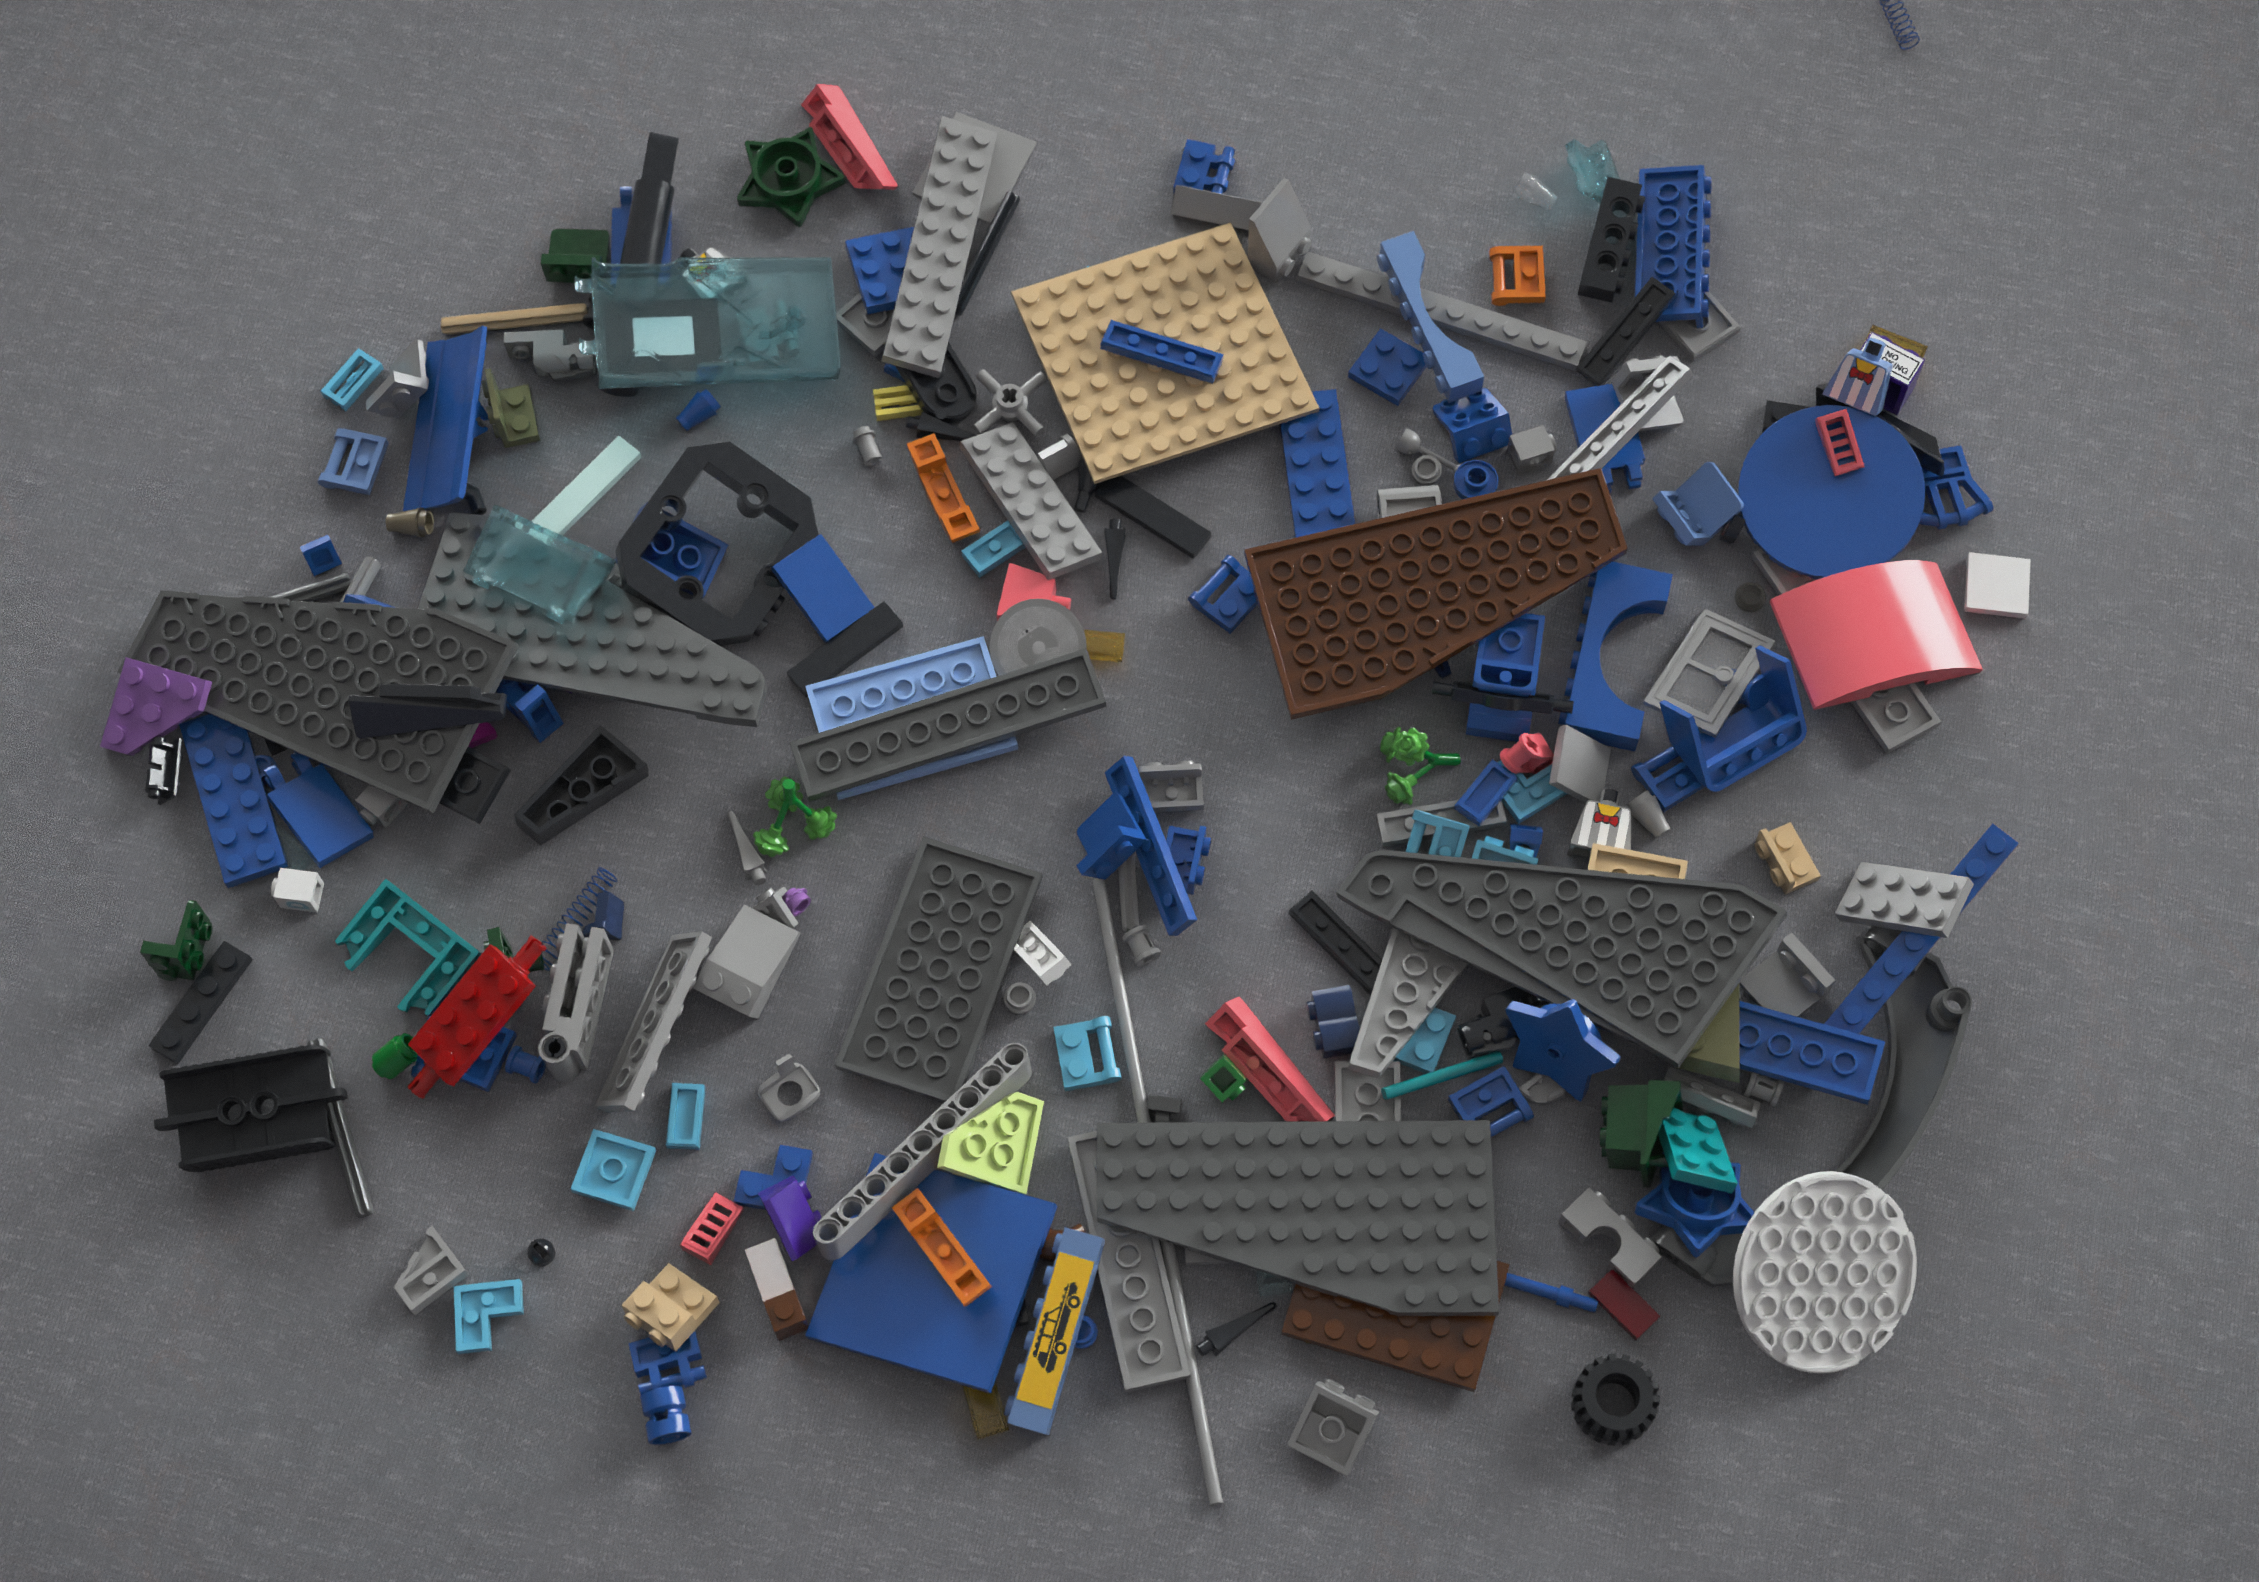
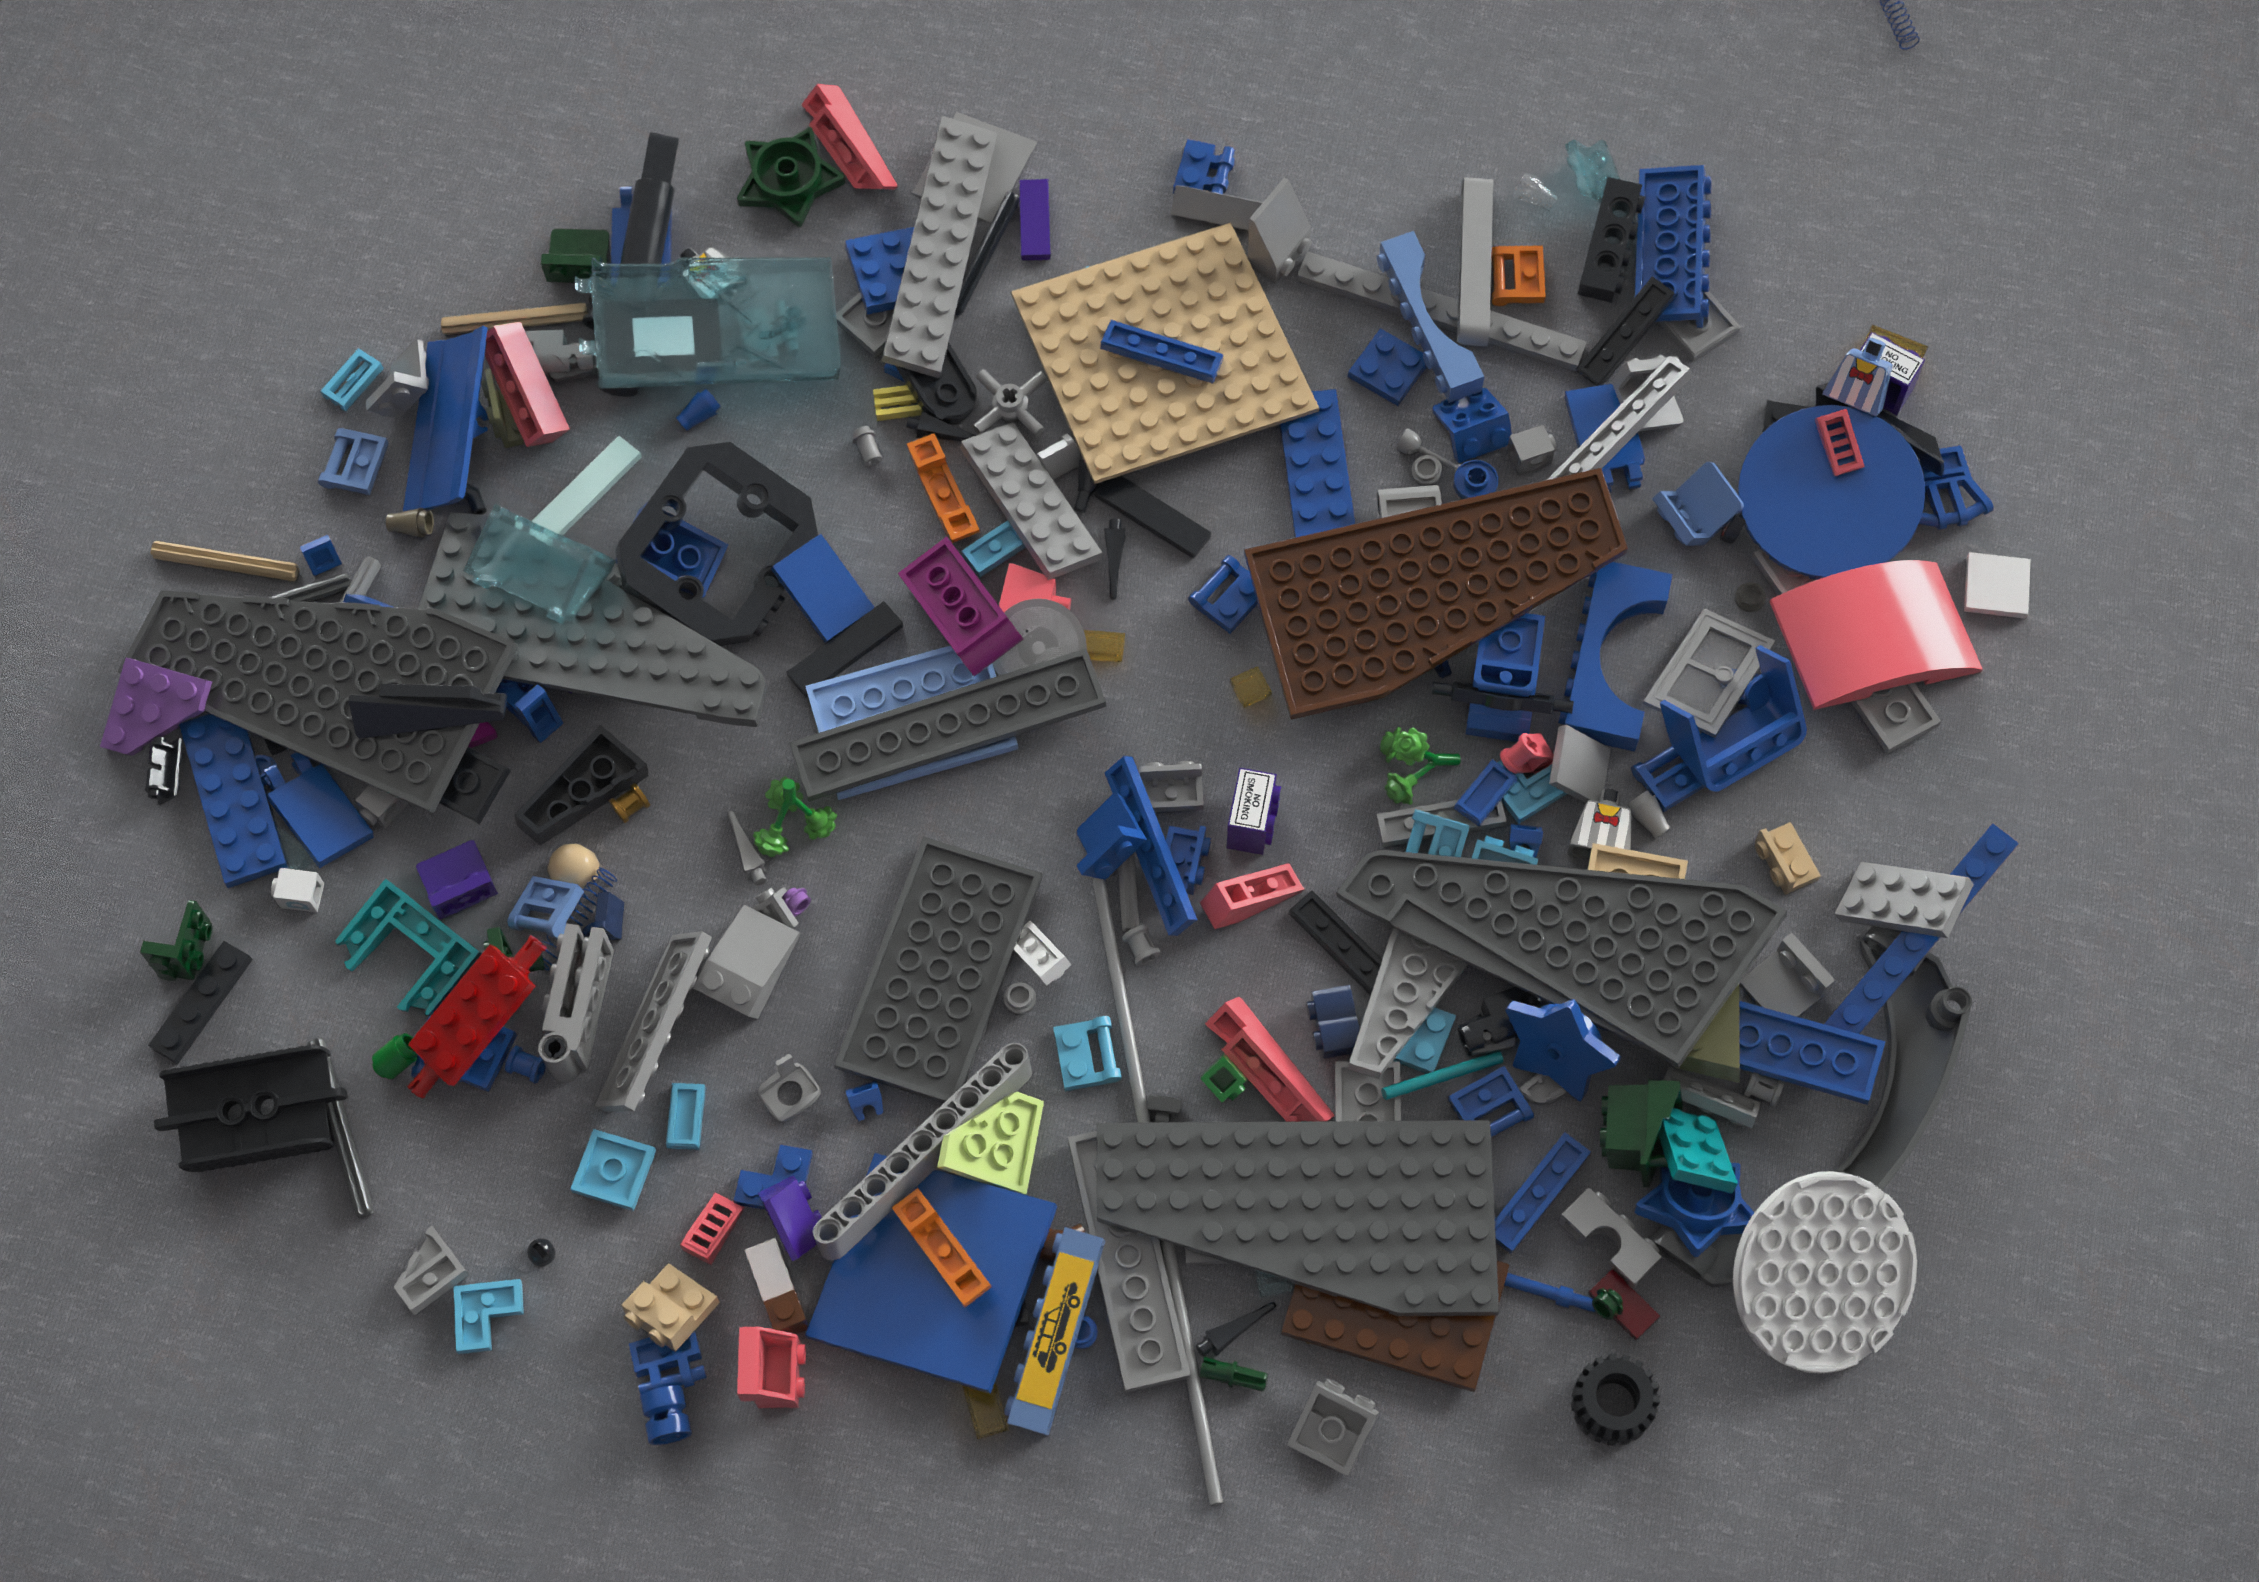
none -> tan axle [151,541,299,581]
none -> dark purple bracket [416,840,498,920]
none -> coral brick [485,322,570,447]
none -> medium blue plate [507,876,584,938]
none -> tan hair [547,844,599,889]
none -> pearl gold bush [609,783,651,823]
none -> coral piece [737,1327,806,1408]
none -> blue tile [845,1081,883,1121]
none -> magenta hinge [898,536,1024,677]
none -> dark purple tile [1020,179,1051,261]
none -> coral slope [1200,863,1304,929]
none -> dark green axle [1200,1356,1268,1391]
none -> brick [1226,767,1281,855]
none -> clear yellow tile [1230,666,1272,708]
none -> light grey beam [1457,177,1493,347]
none -> blue plate [1495,1132,1591,1254]
none -> dark green plate [1592,1288,1623,1320]

